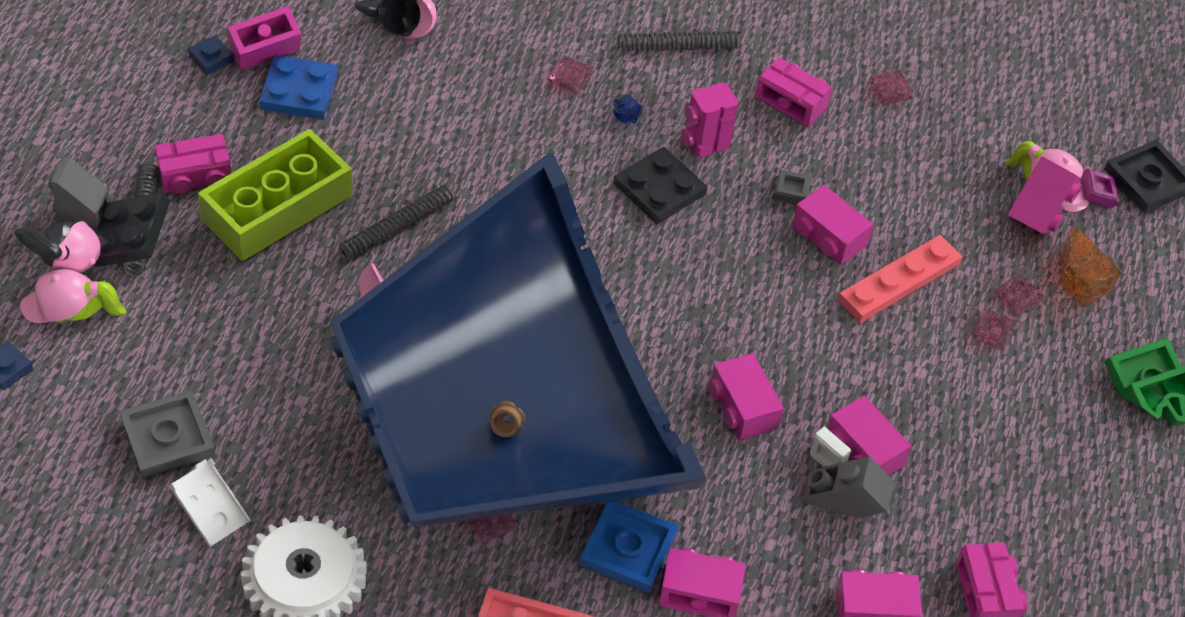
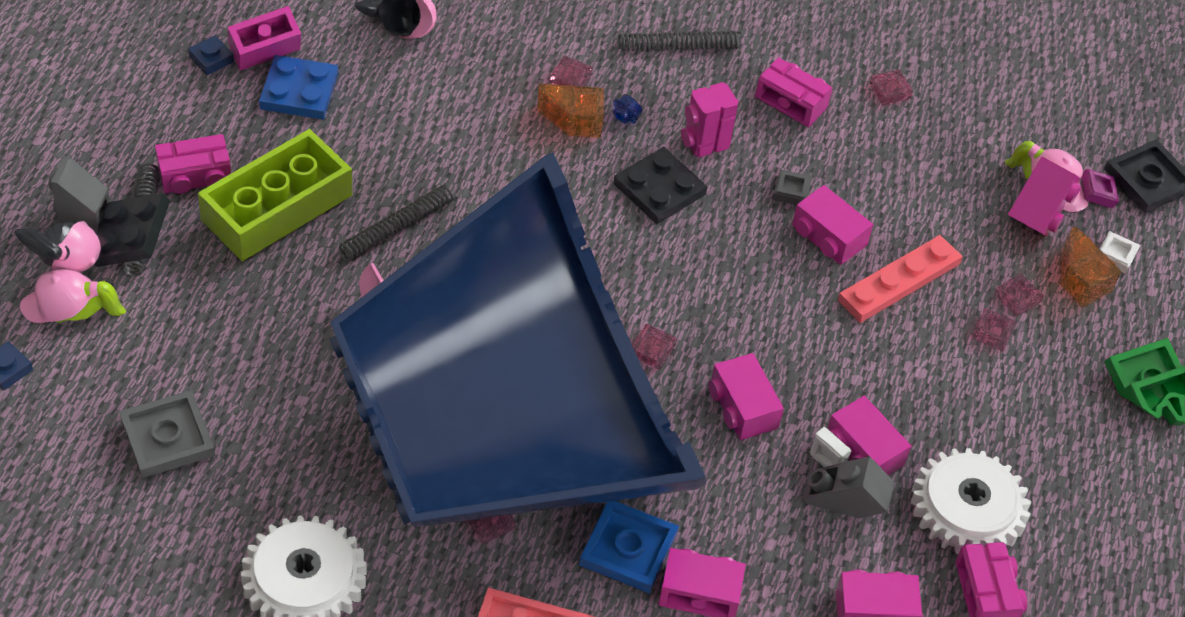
white piece [169,458,251,547] -> none
medium nougat plate [489,401,525,437] -> none
none -> clear orange slope [537,84,604,138]
none -> clear pink tile [632,324,677,370]
none -> white gear [911,448,1031,554]
none -> white tile [1095,231,1140,273]

